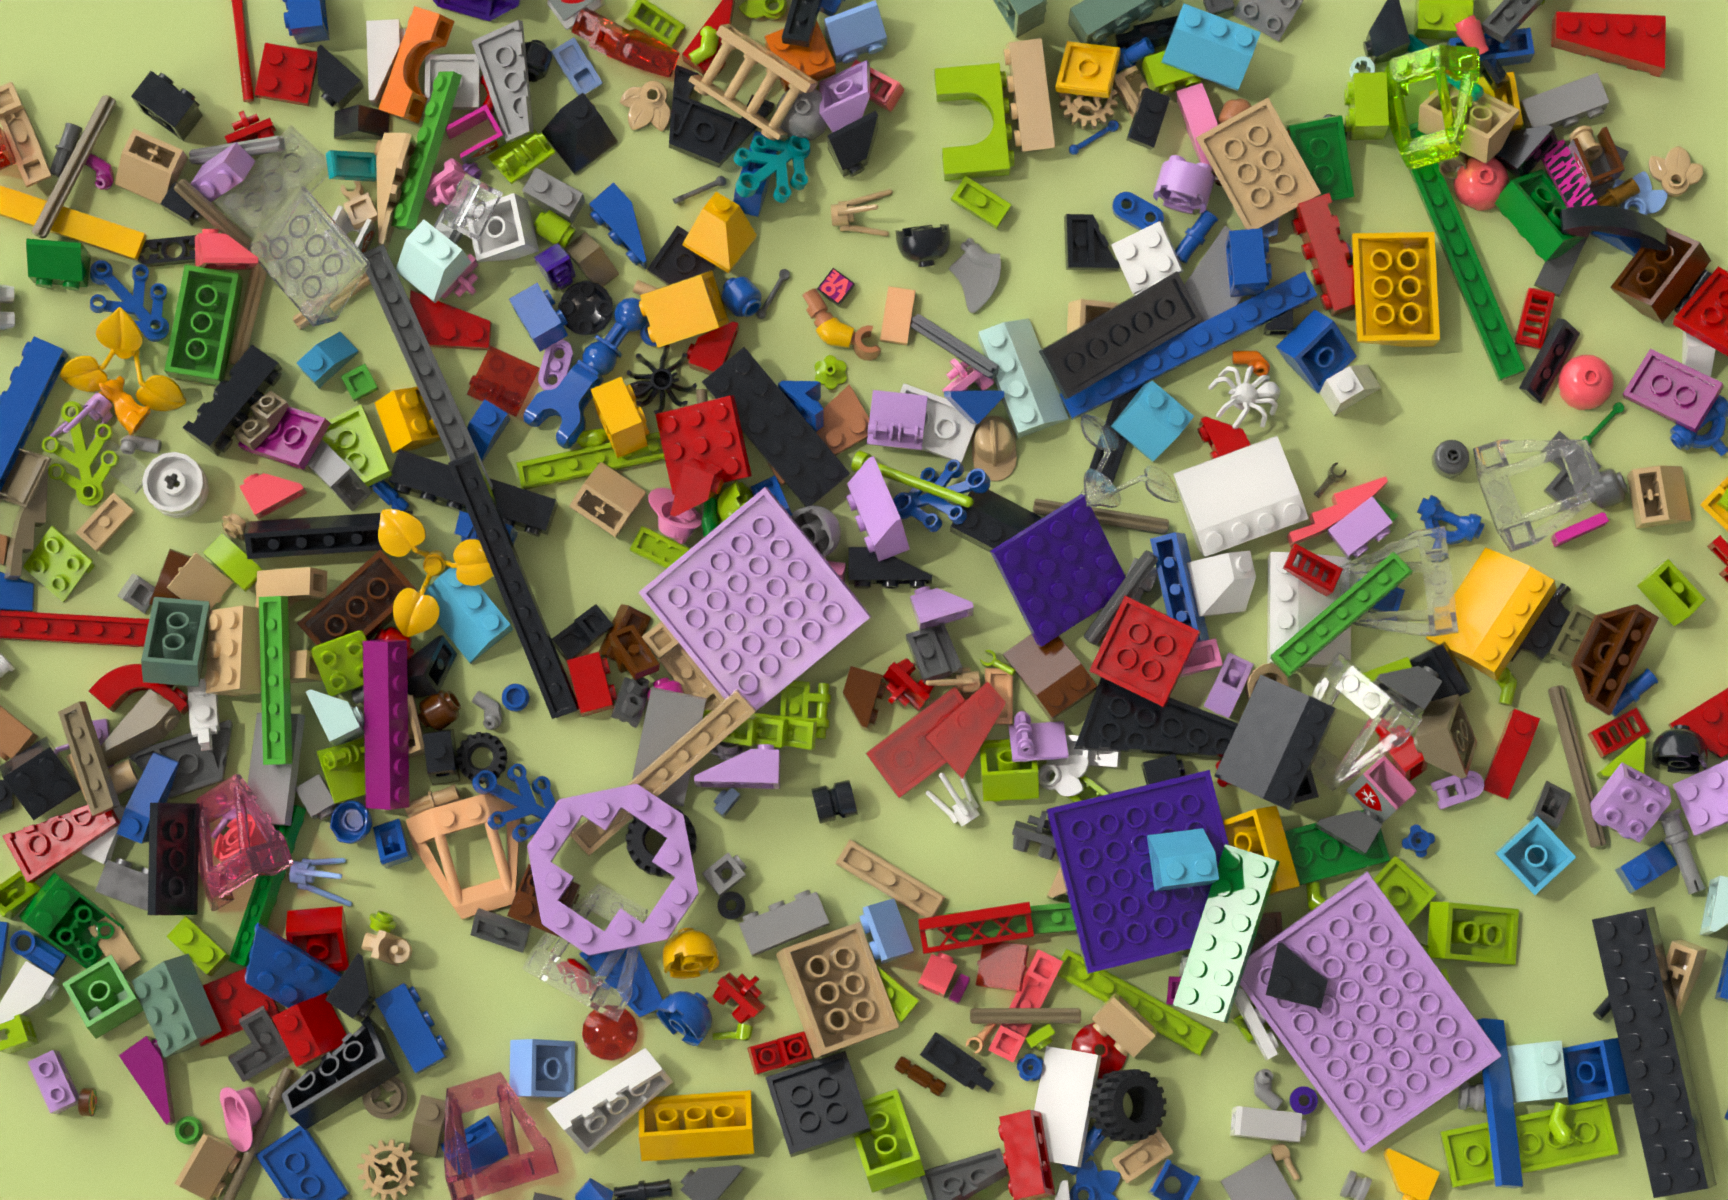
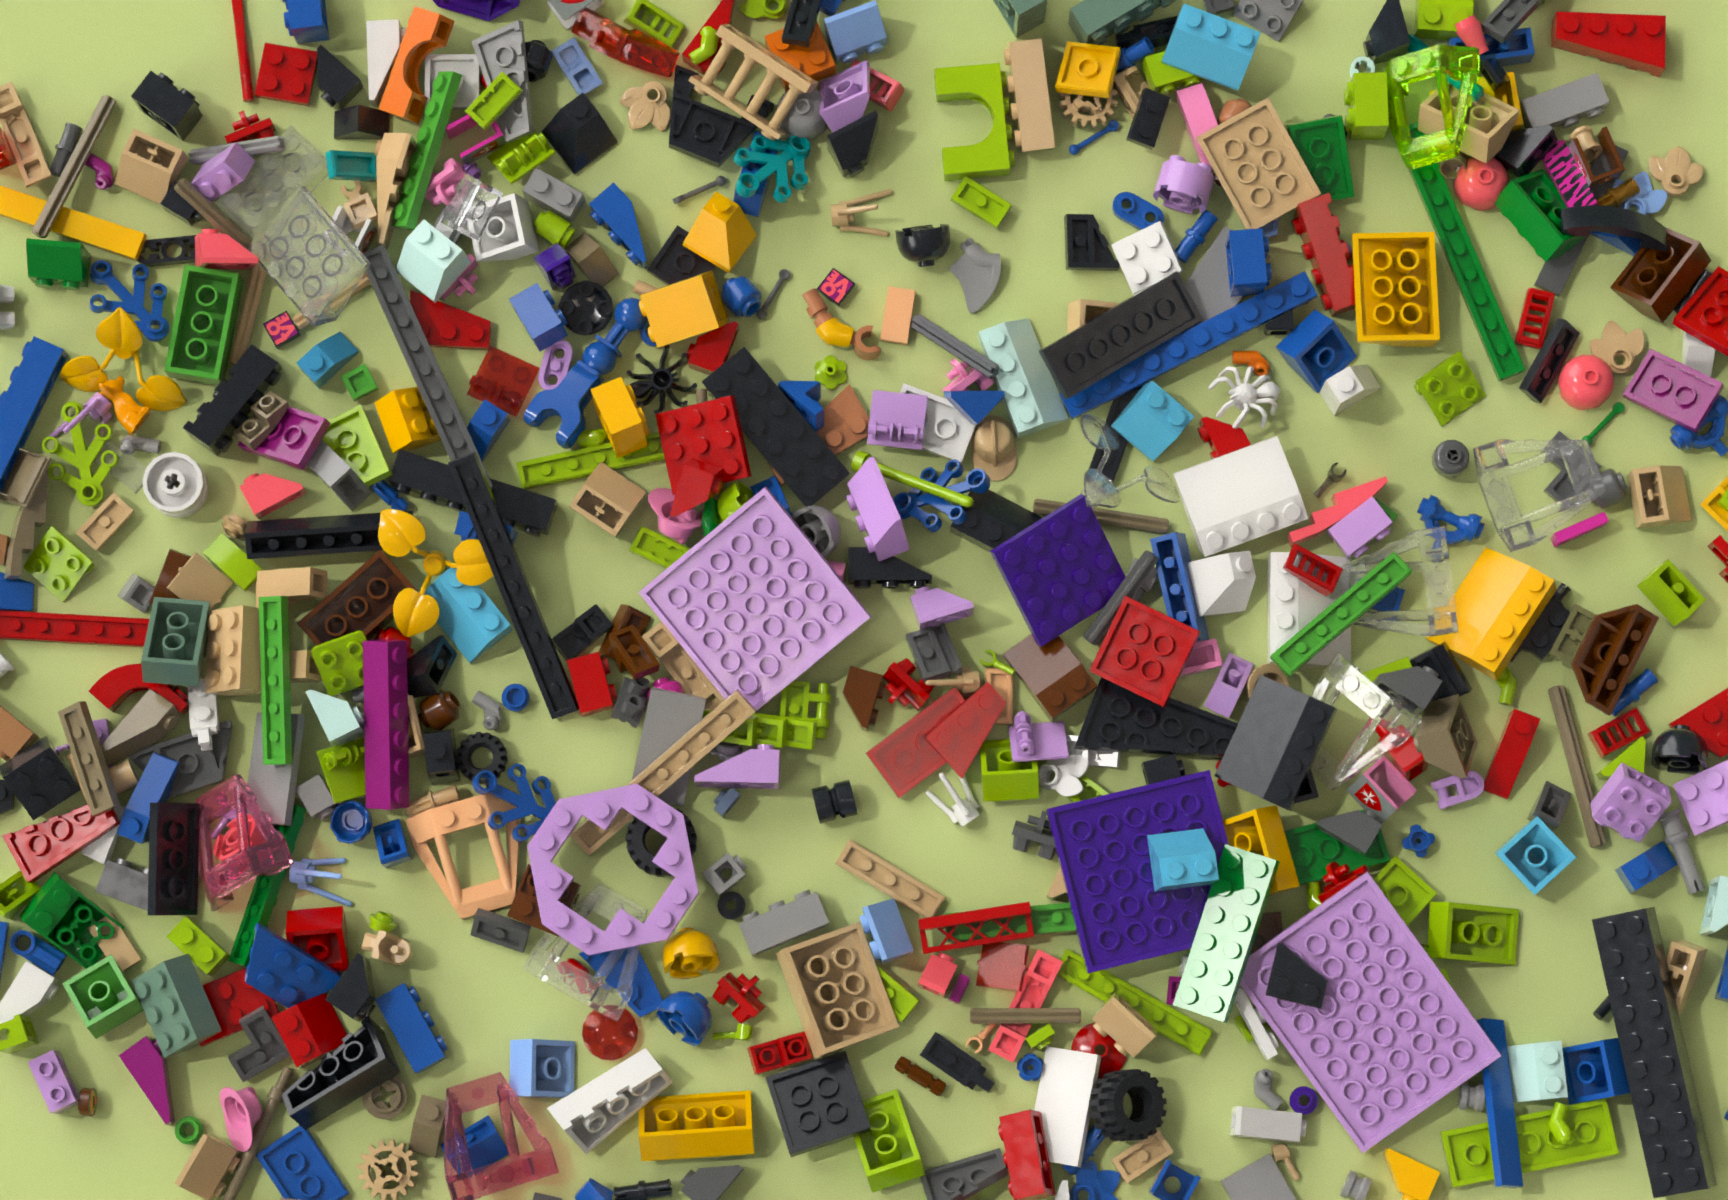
none -> tile [263,310,301,349]
none -> lime plate [465,71,523,131]
none -> red hips [1317,861,1369,903]
none -> lime hinge [1414,351,1486,426]
none -> tan plate [1590,320,1644,374]

